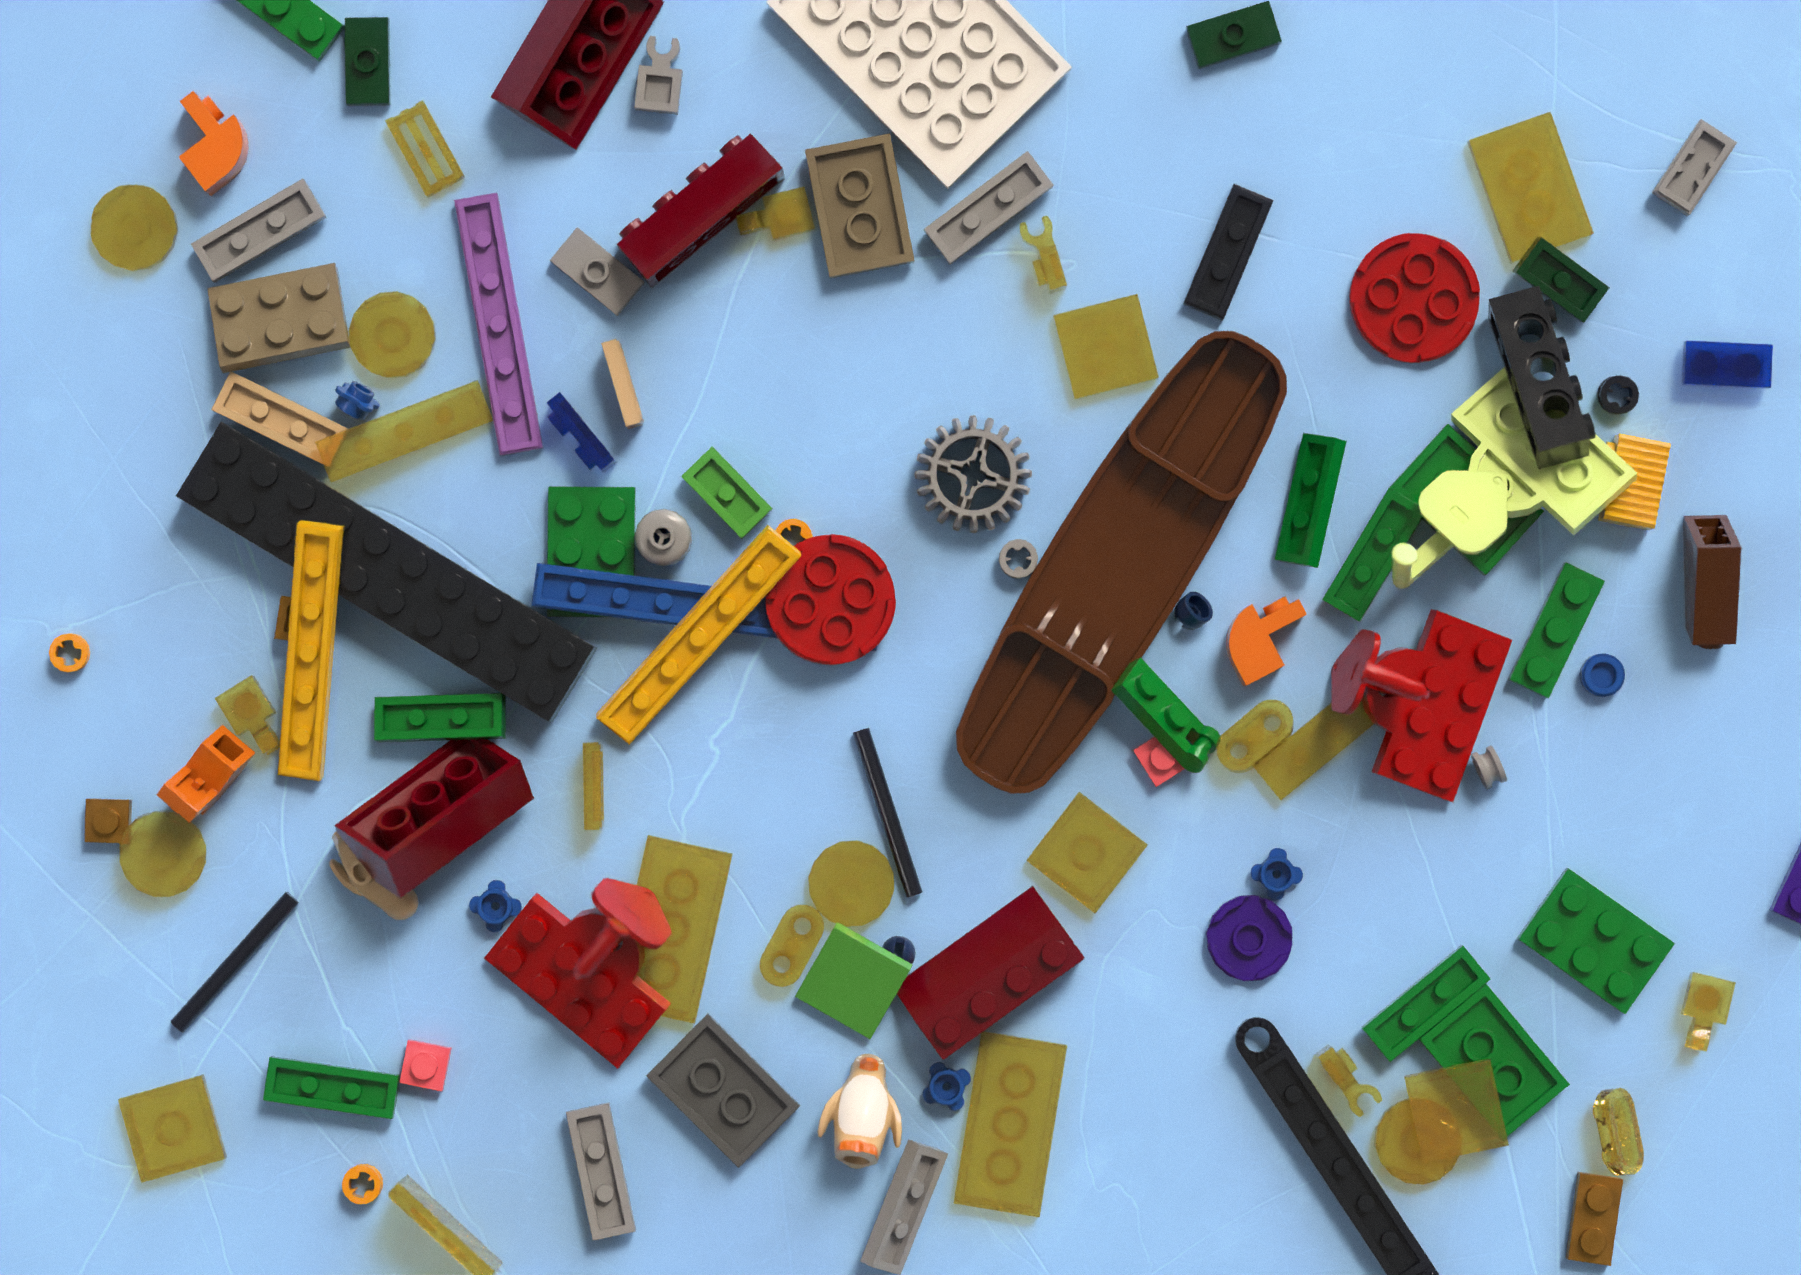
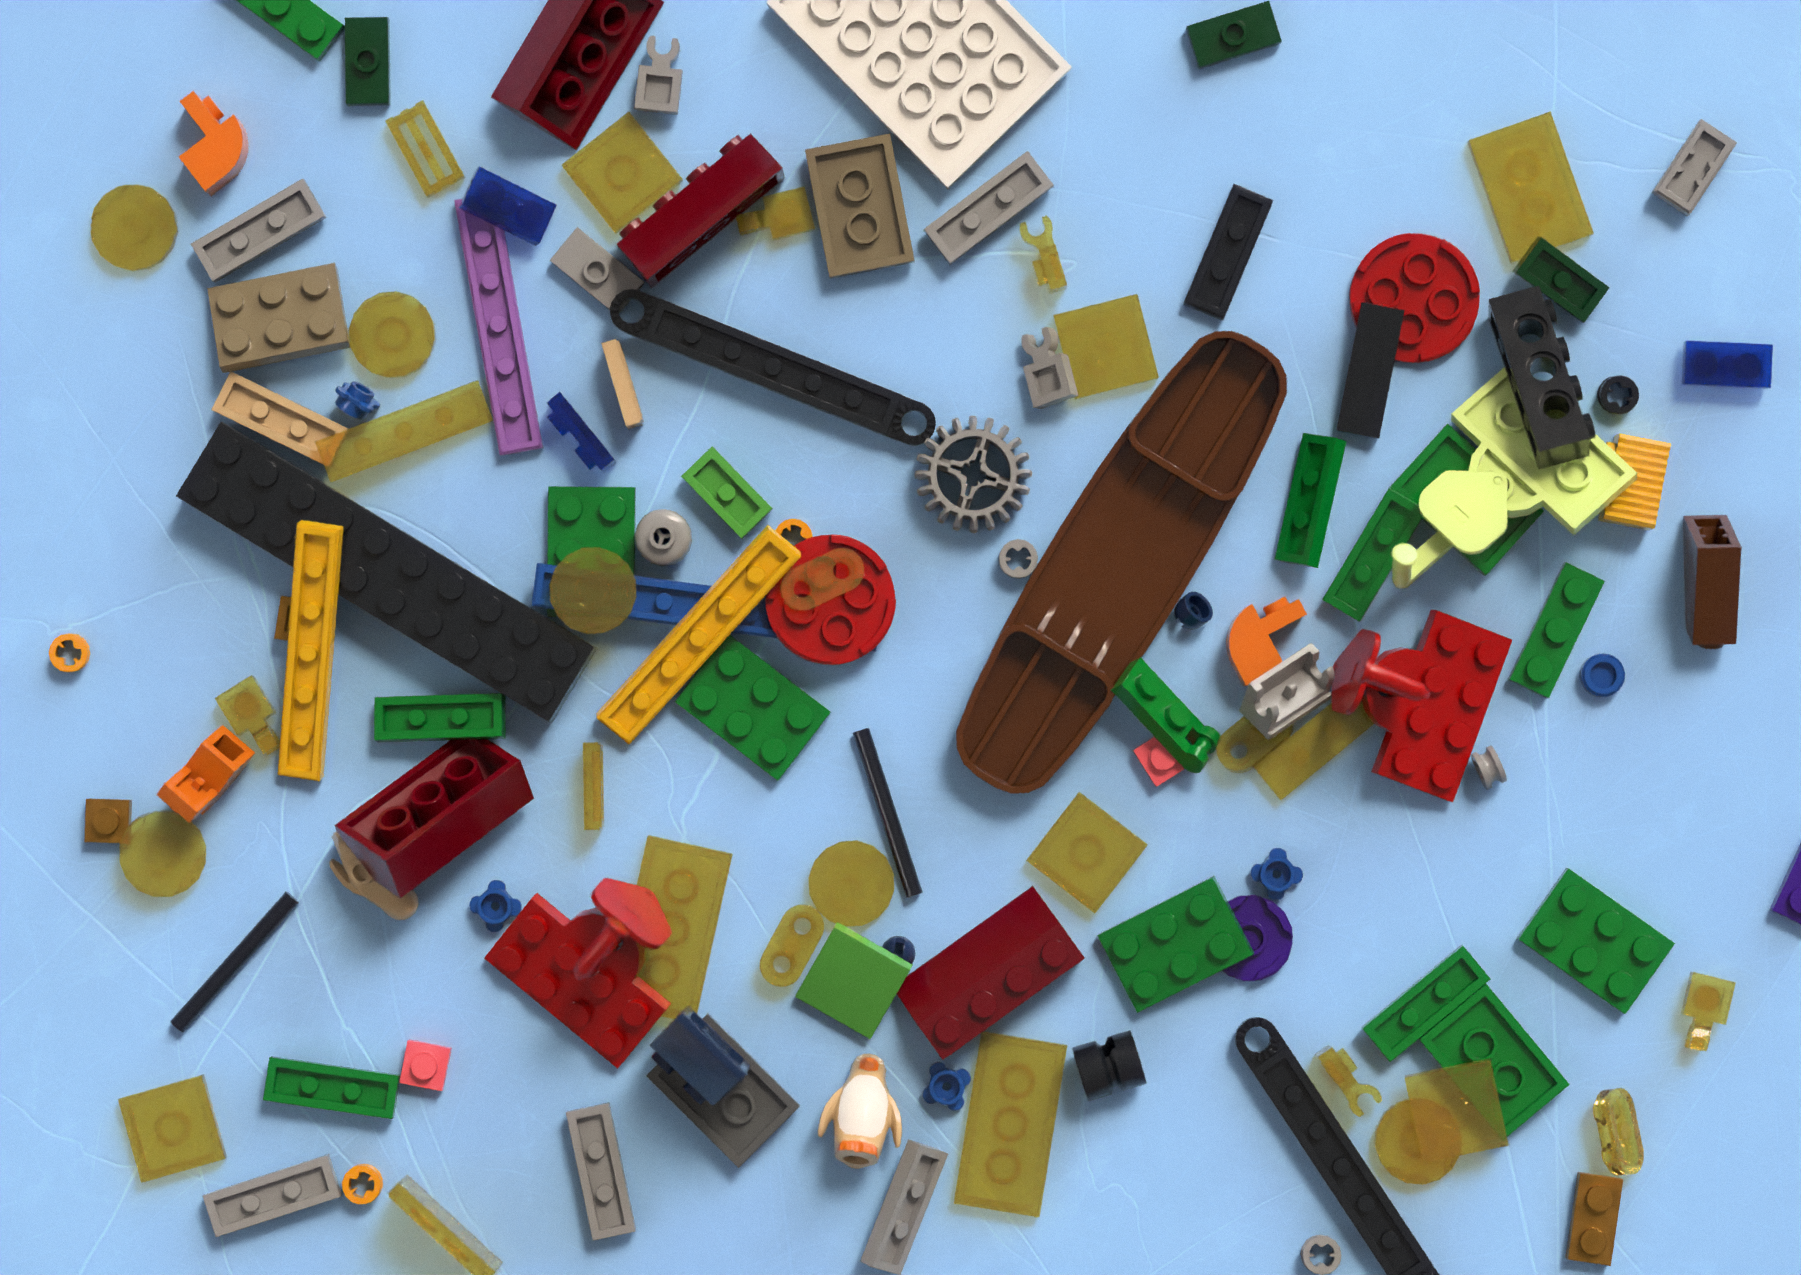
none -> light grey plate [203,1154,342,1237]
none -> clear blue plate [458,166,557,246]
none -> clear yellow tile [549,547,636,634]
none -> clear yellow tile [561,112,683,234]
none -> black plate [610,289,936,446]
none -> dark blue slope [650,1005,751,1106]
none -> green plate [675,635,831,781]
none -> plate [780,548,864,611]
none -> light grey plate [1021,327,1079,409]
none -> black wheel [1072,1030,1147,1102]
none -> green plate [1097,876,1254,1013]
none -> light grey hinge [1239,643,1335,740]
none -> light grey bush [1300,1235,1342,1275]
none -> black tile [1337,302,1405,438]

